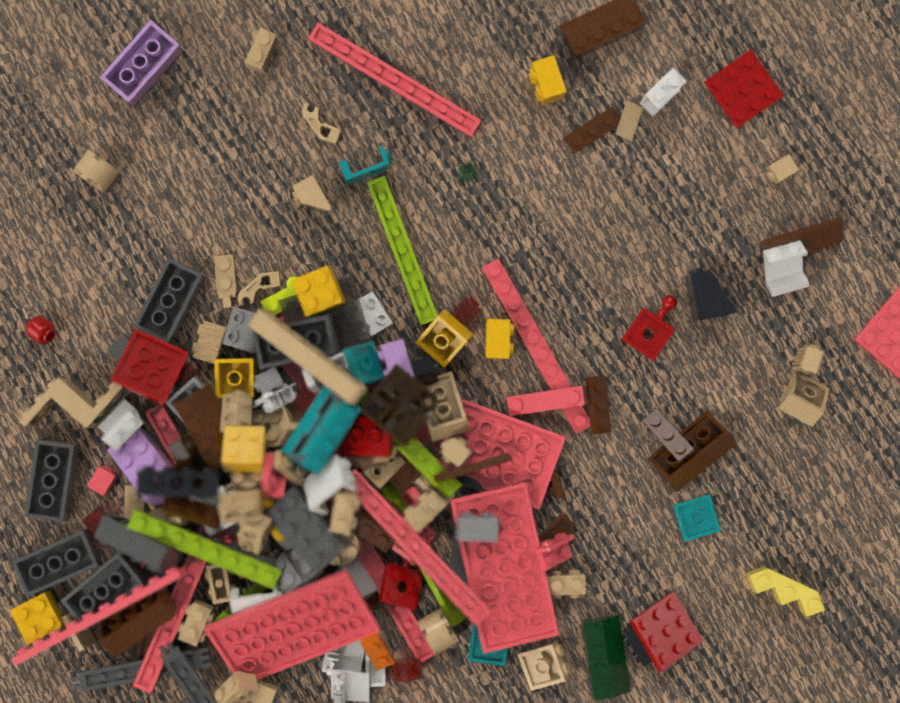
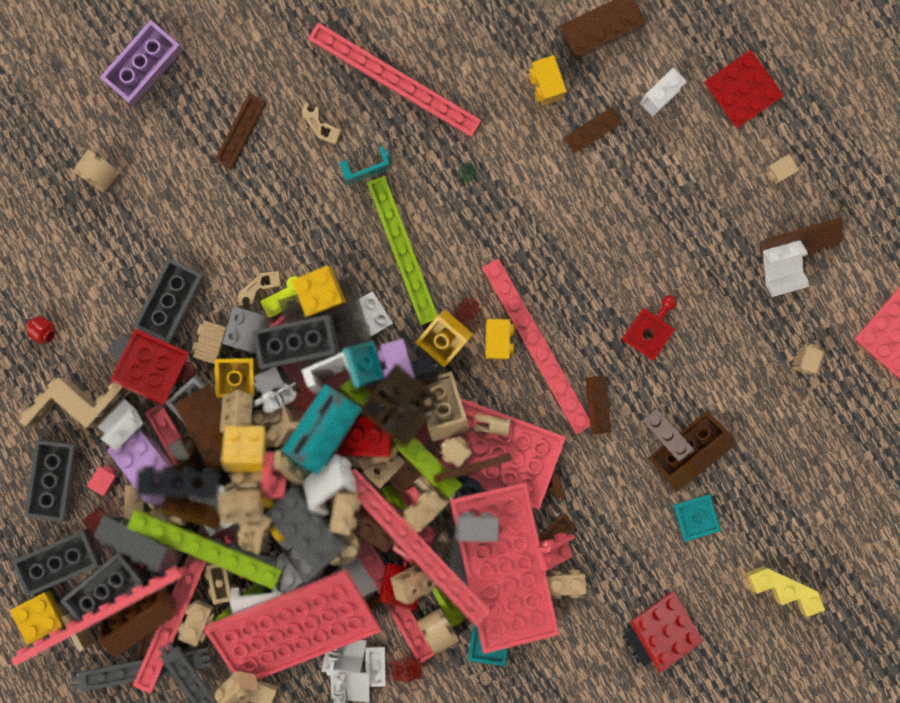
tan hinge [214,255,237,308] -> none
tan brick [244,28,279,74] -> none
tan beam [249,308,367,405] -> none
tan slope [292,175,334,215] -> none
orange plate [360,632,395,670] -> none
coral plate [506,385,586,416] -> none
tan plate [518,640,571,691] -> none
dark green slope [581,615,630,701] -> none
tan sticker [616,100,643,142] -> none
black slope [684,268,737,321] -> none
tan slope [778,371,830,427] -> none
none -> reddish brown tile [214,93,267,170]
none -> tan brick [391,564,437,604]
none -> tan hinge [474,414,511,436]

